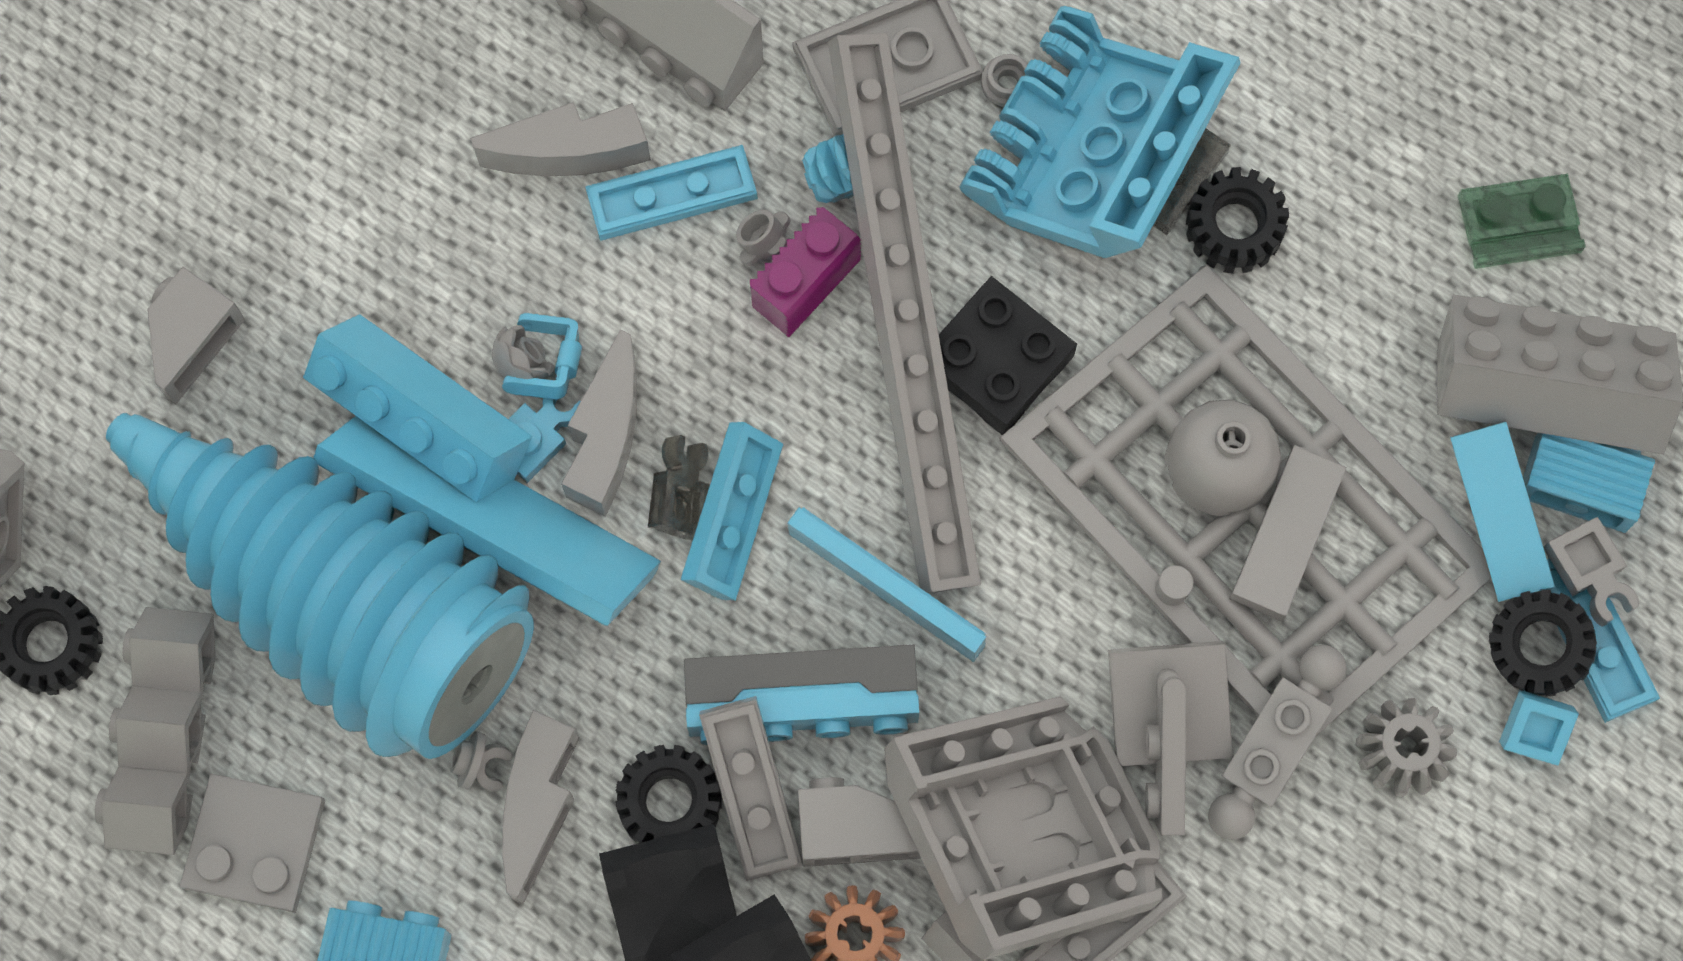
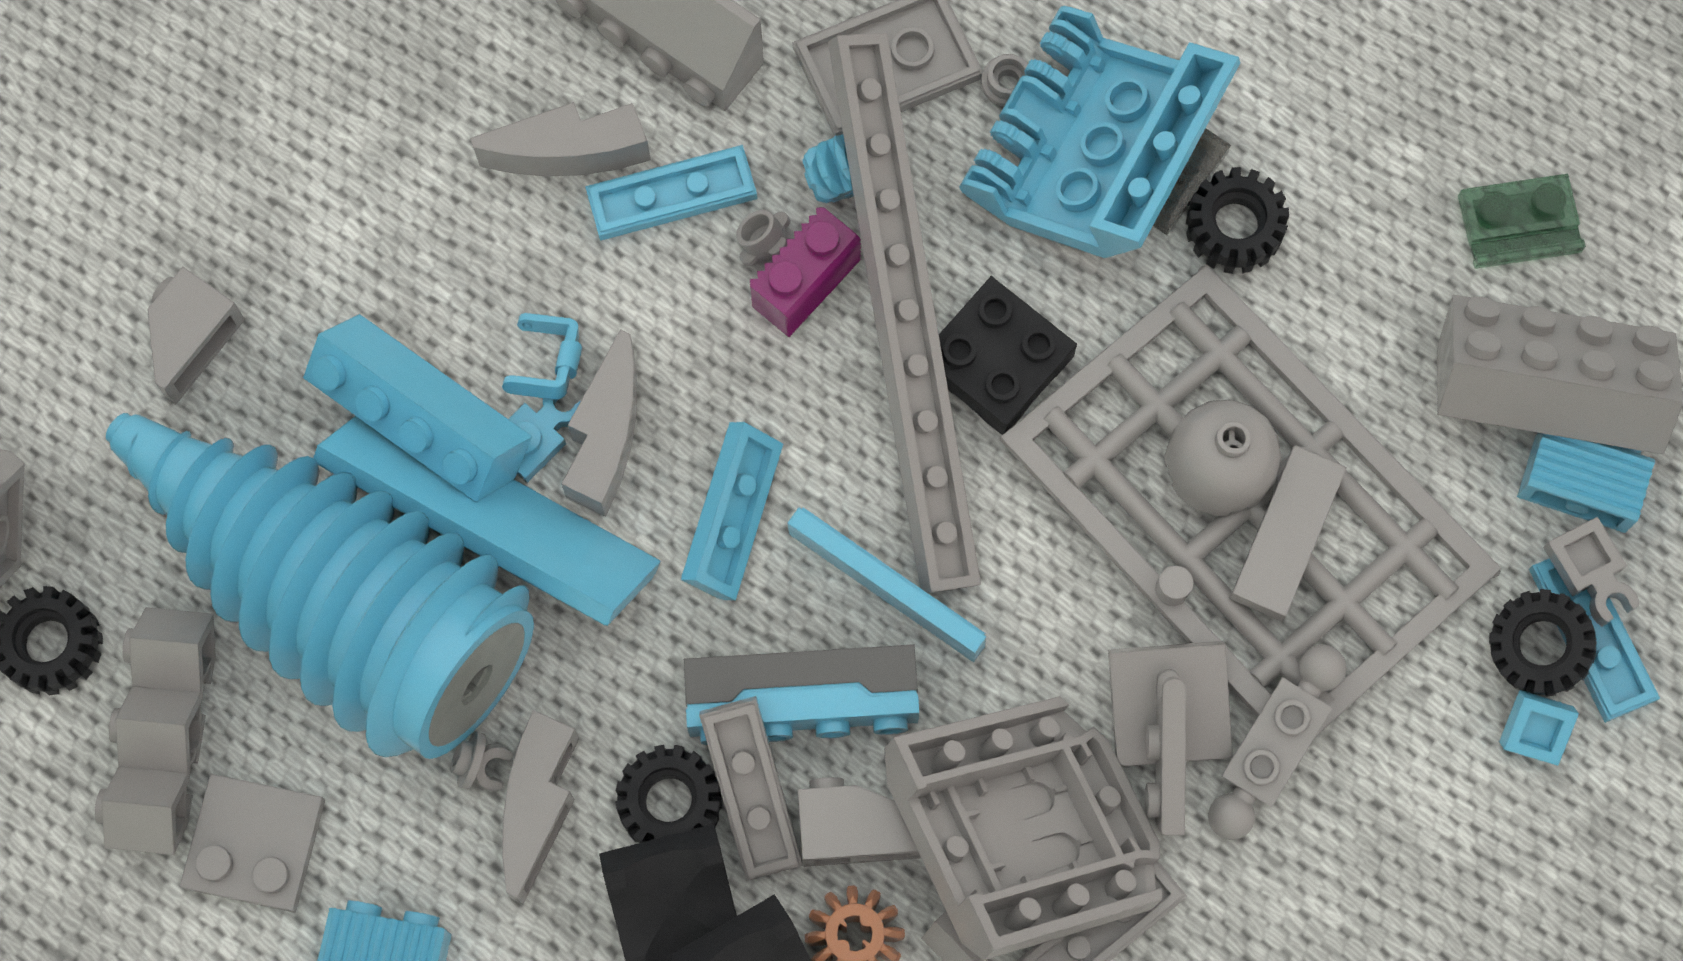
light grey plate [492,325,555,380] -> none
clear smoke plate [648,435,710,540] -> none
light grey gear [1355,698,1457,797] -> none
medium azure tile [1450,421,1555,602] -> none

